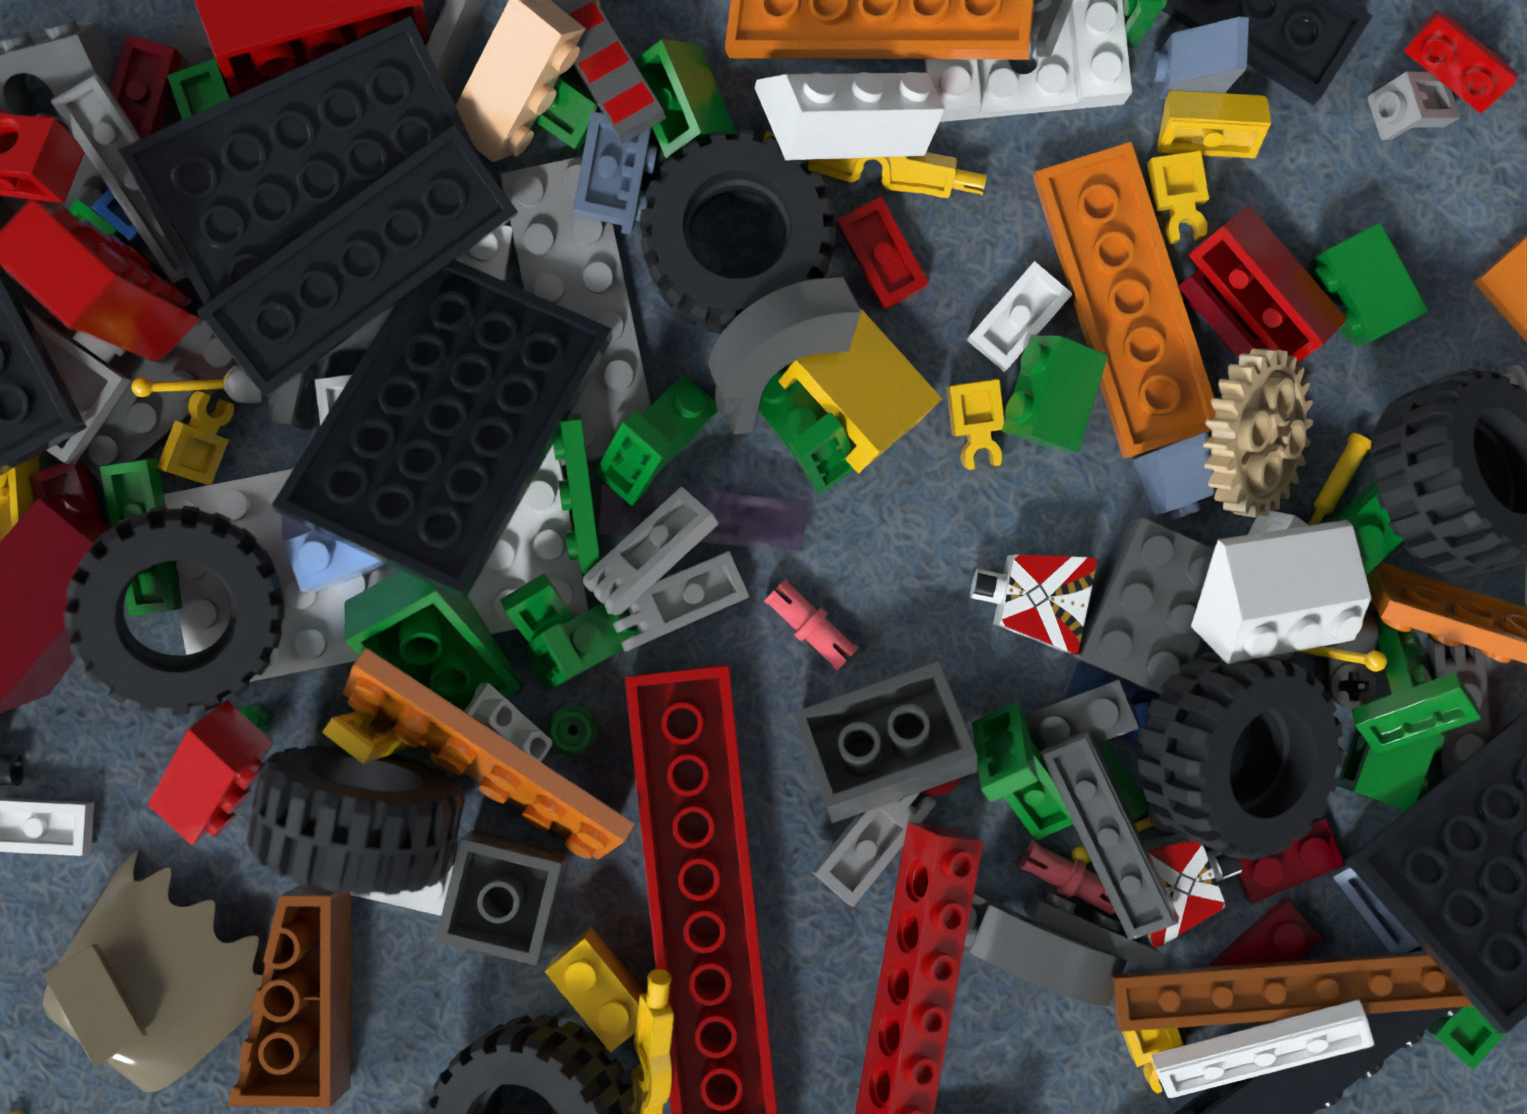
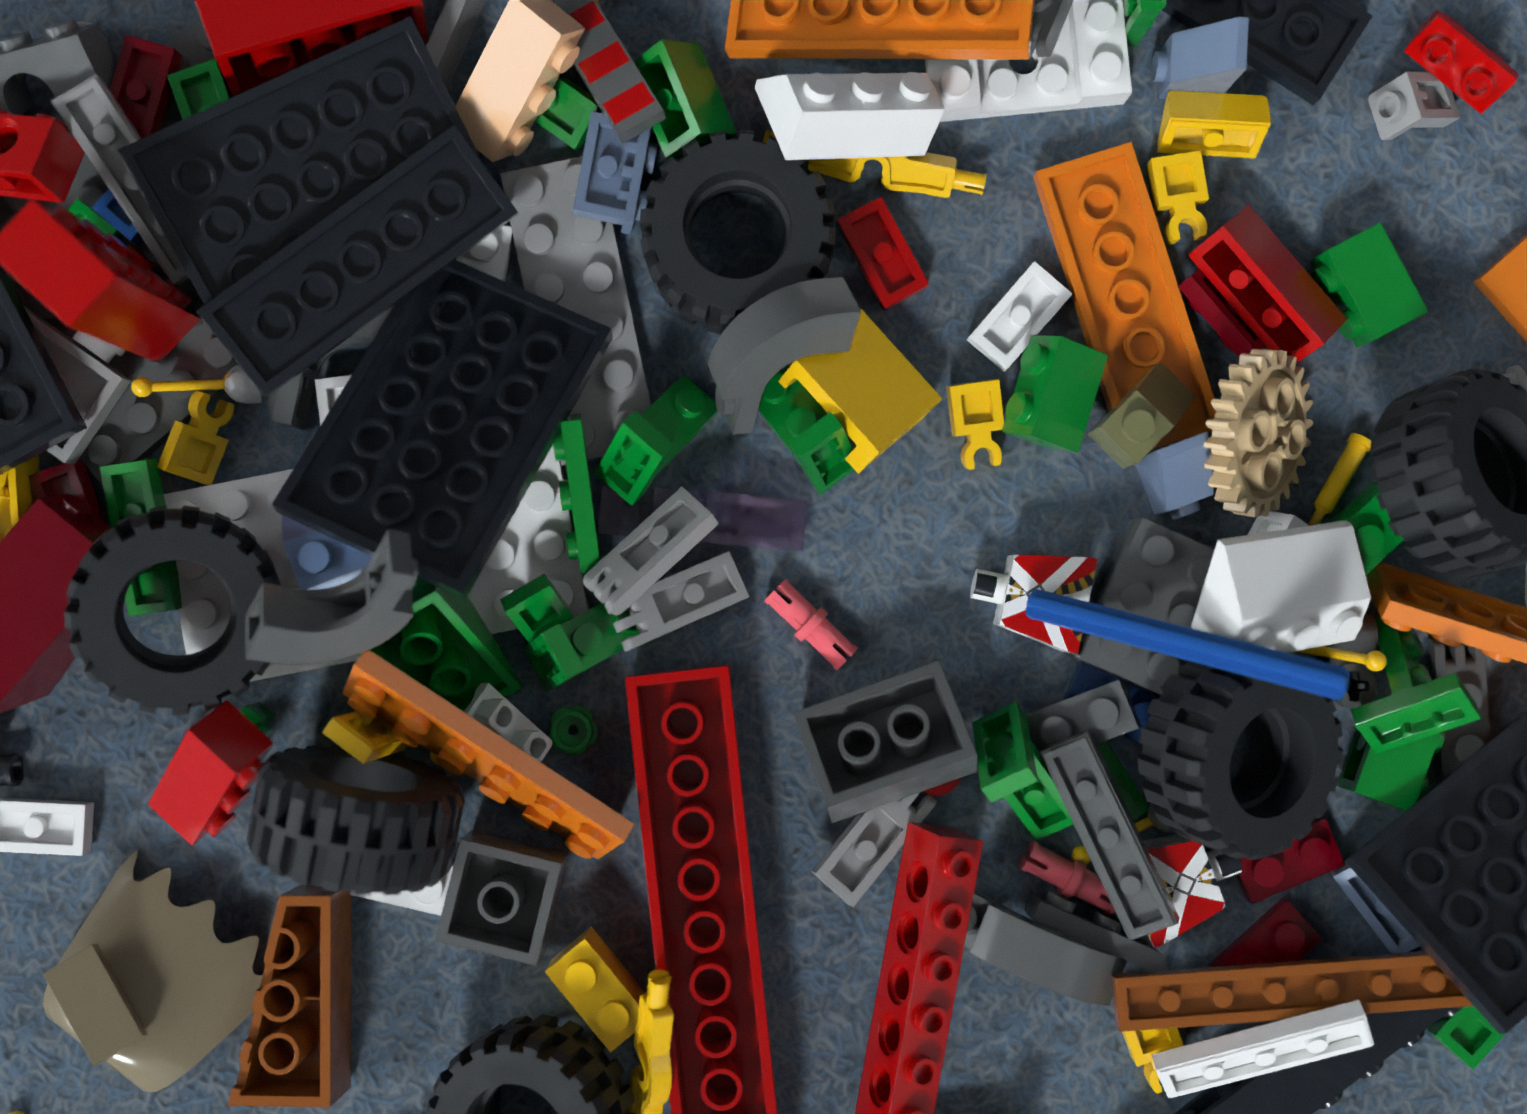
none -> dark grey arch [245,529,418,664]
none -> blue axle [1026,589,1350,700]
none -> olive slope [1087,361,1196,469]

